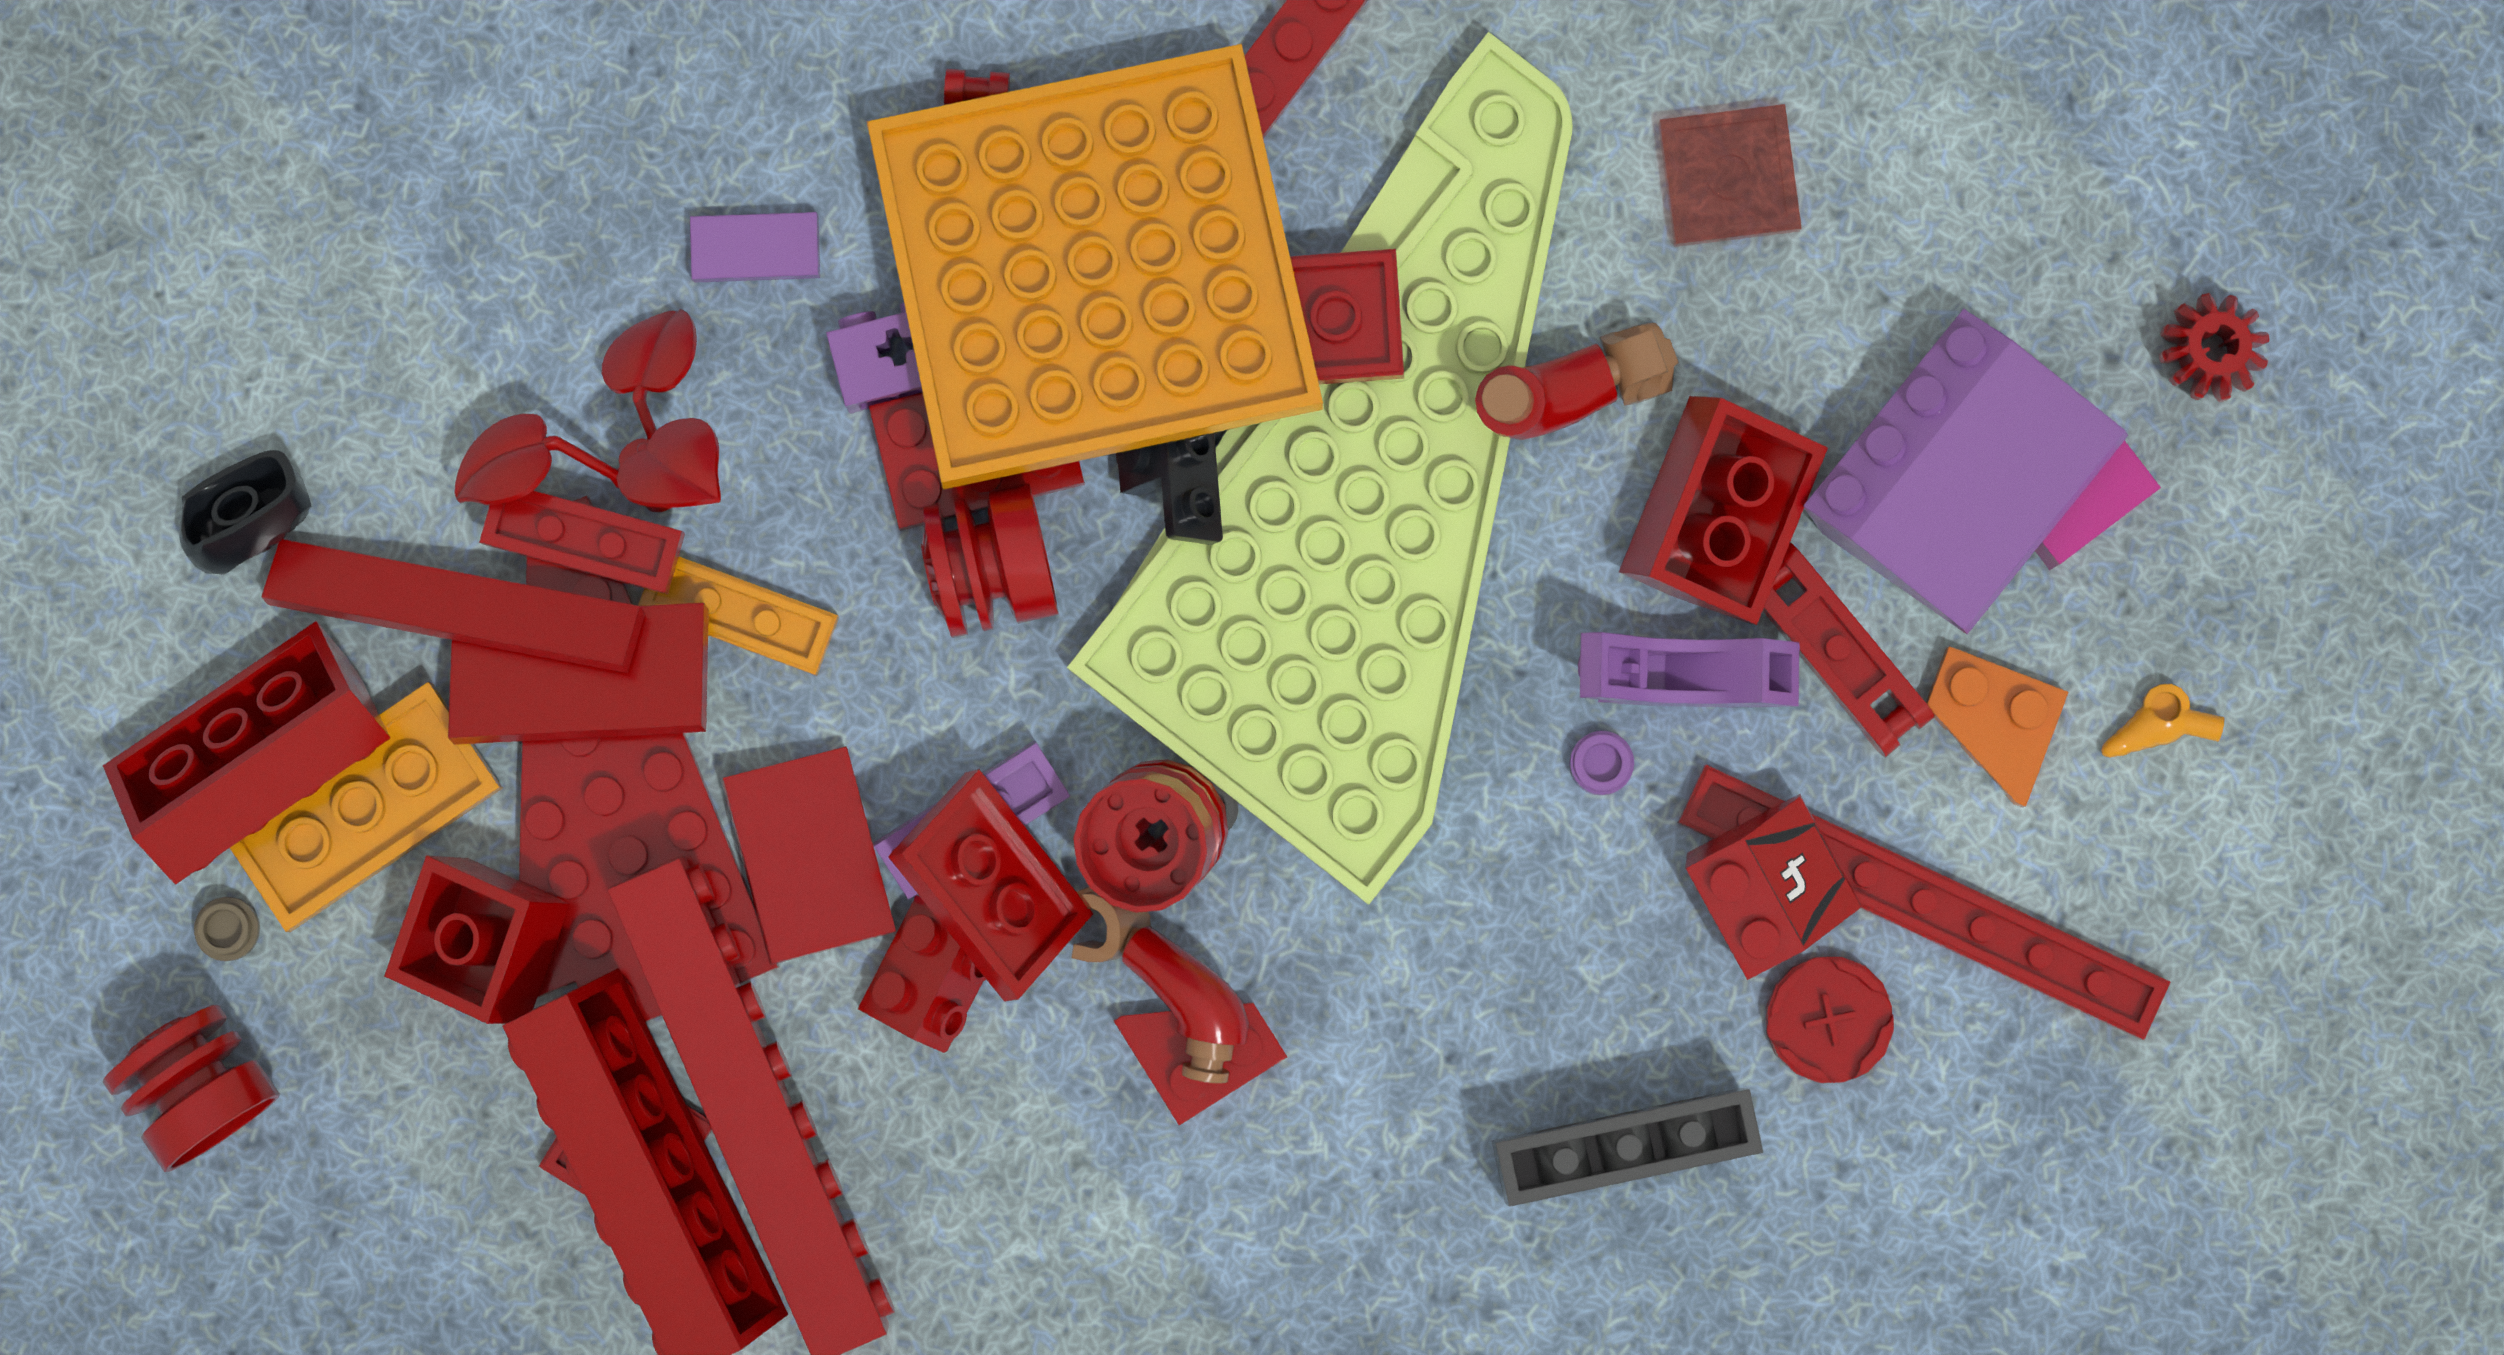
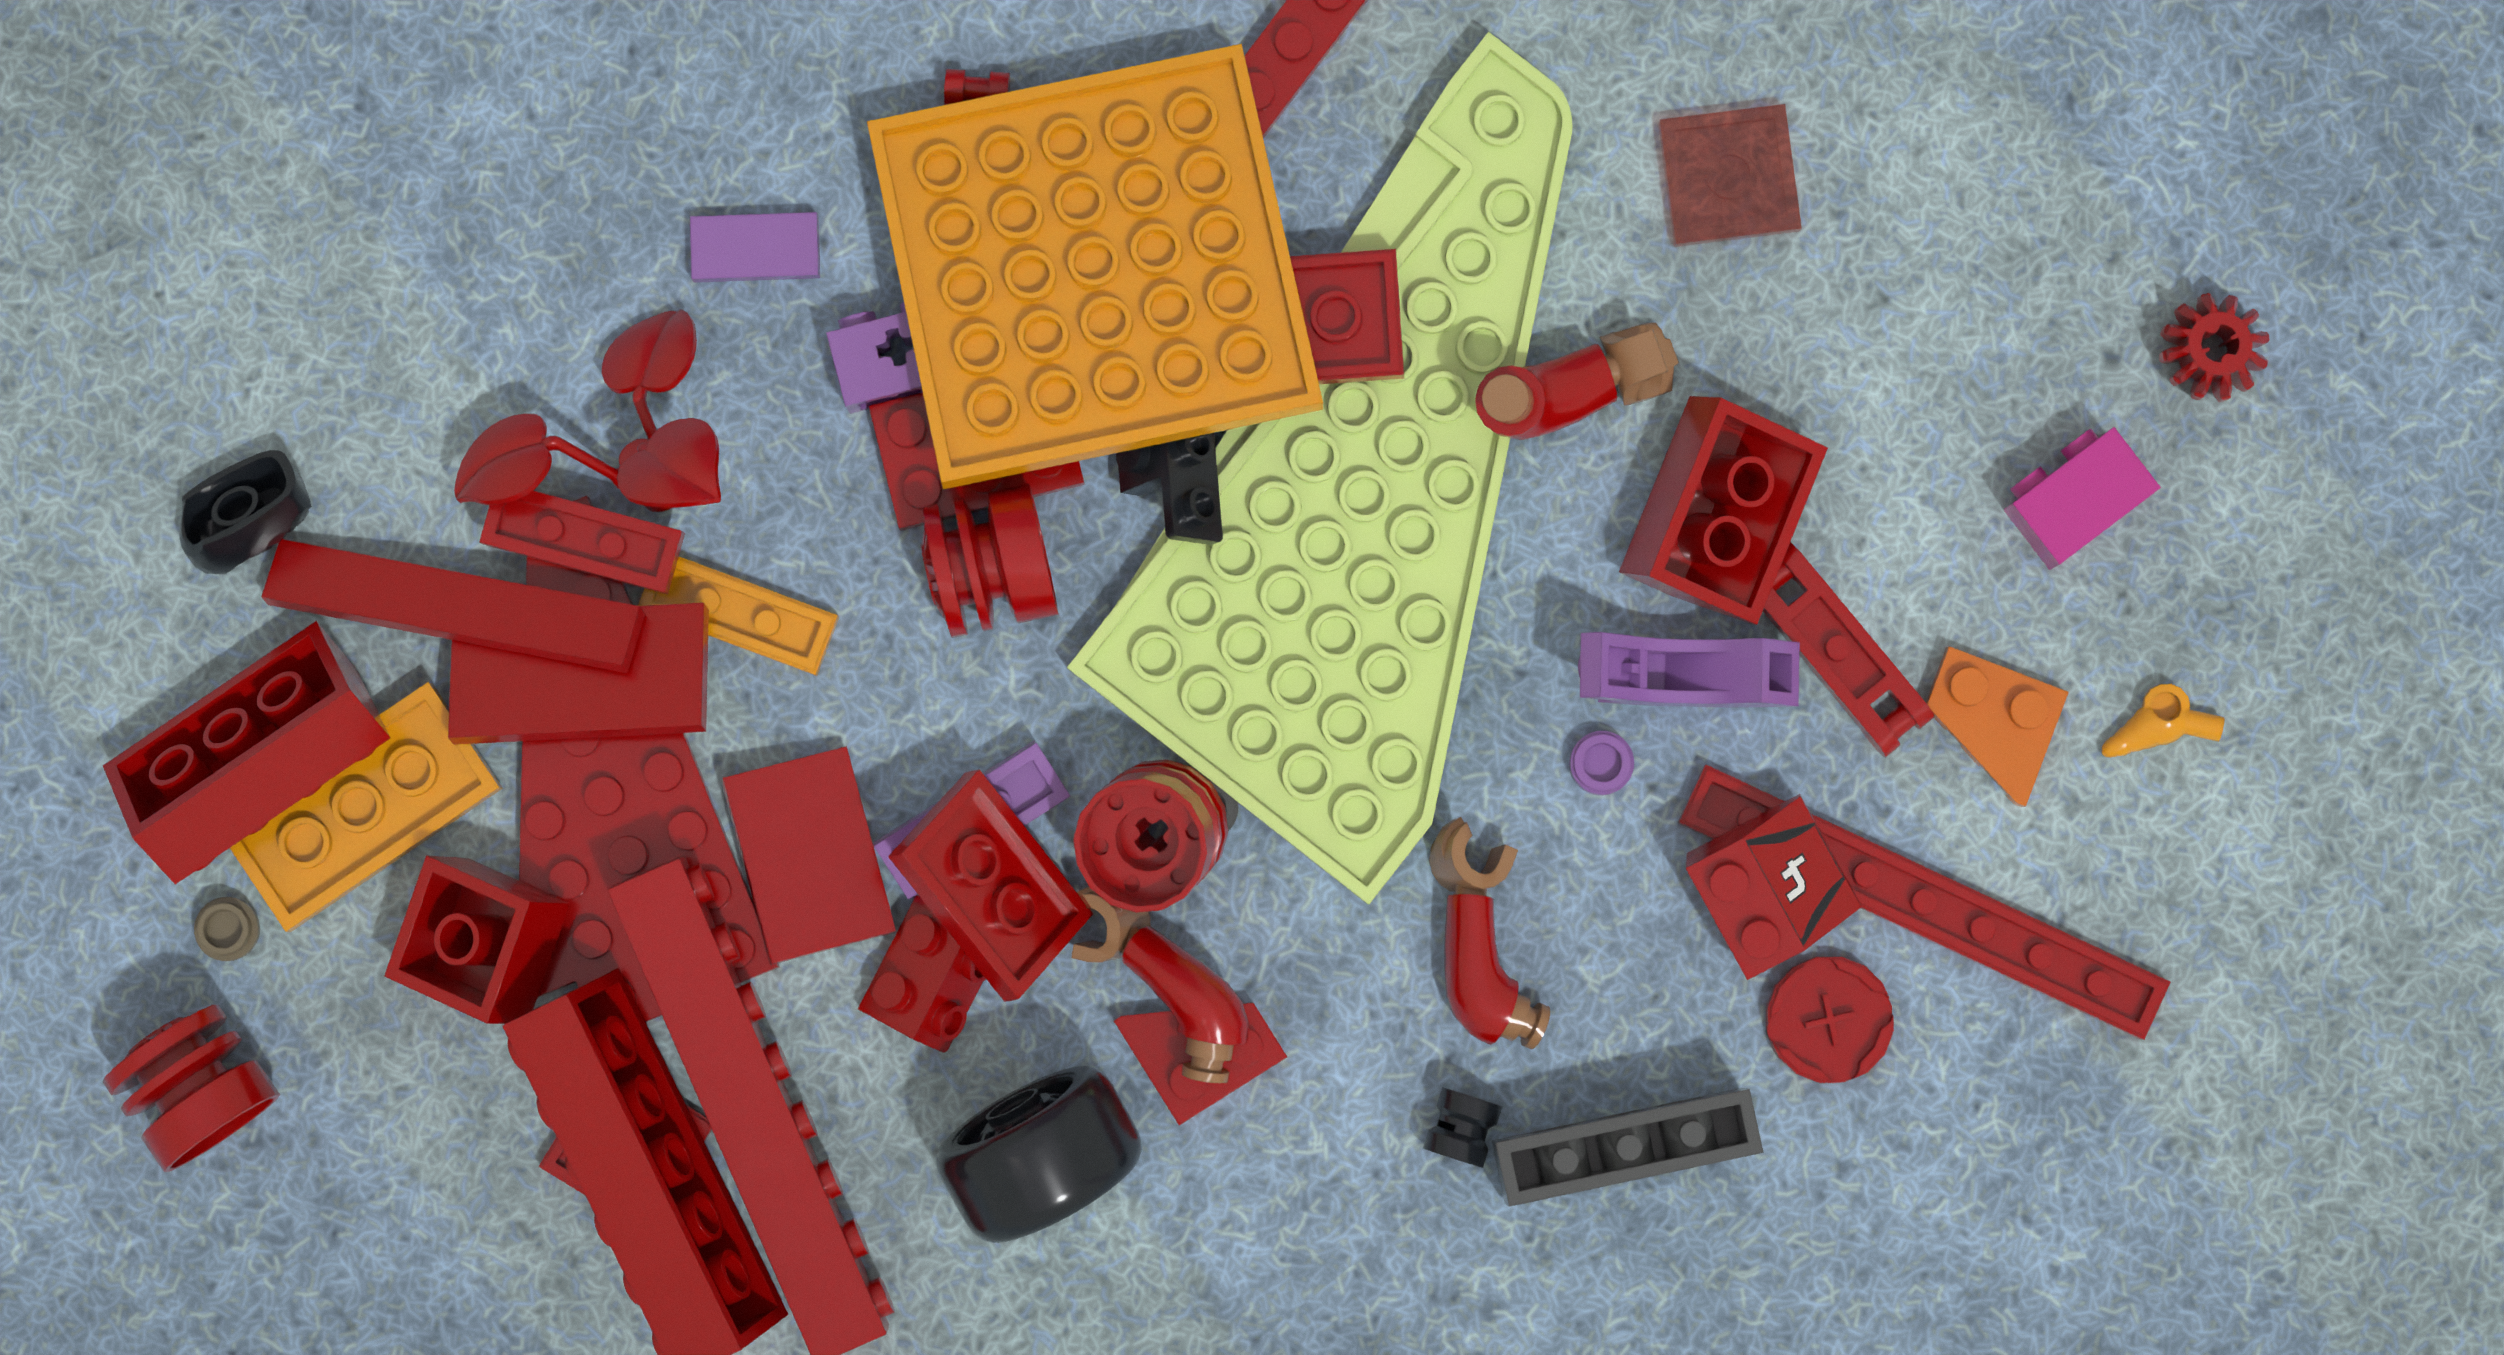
medium lavender slope [1803,309,2128,634] -> none
none -> black wheel [936,1066,1142,1243]
none -> black wheel [1423,1087,1503,1168]
none -> piece [1429,817,1551,1049]

